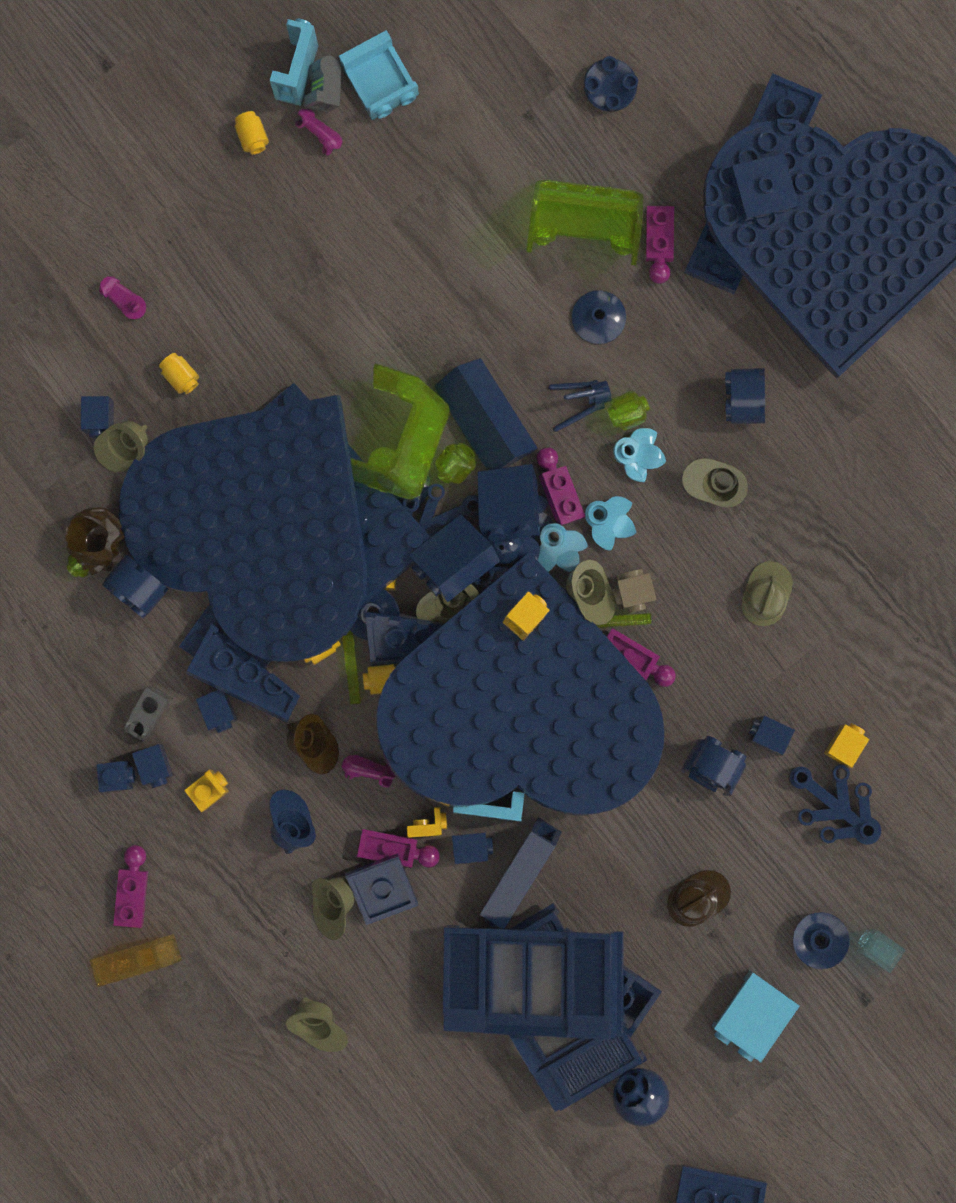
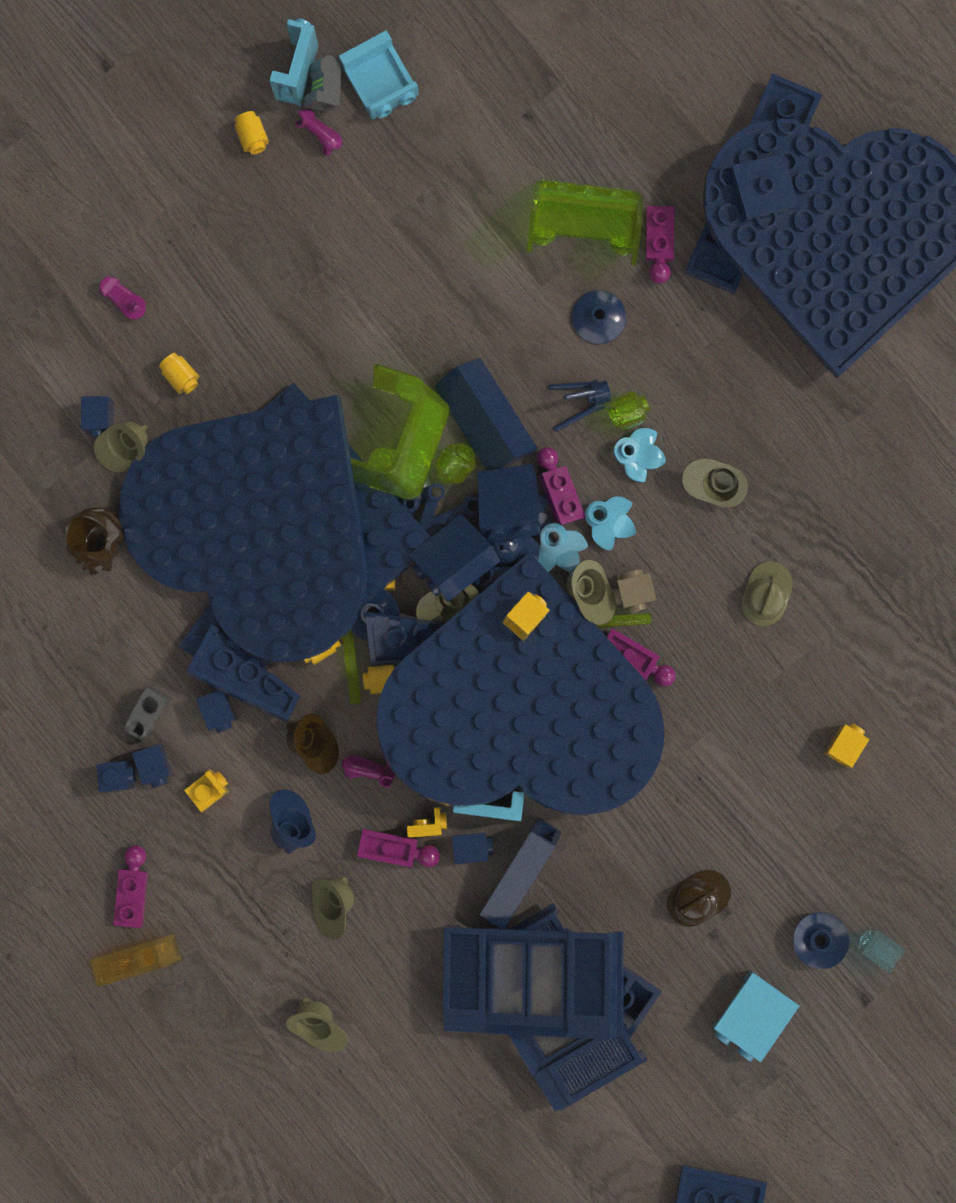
clear neon green plate [67,555,89,578] -> none
dark blue brick [102,554,169,619] -> none
dark blue plate [345,853,418,925] -> none
dark blue dish [584,56,638,112] -> none
dark blue brick [612,1068,669,1127] -> none
dark blue brick [681,736,747,796] -> none
dark blue brick [725,368,765,424] -> none
dark blue brick [748,715,795,756] -> none
dark blue plant [788,765,881,845] -> none

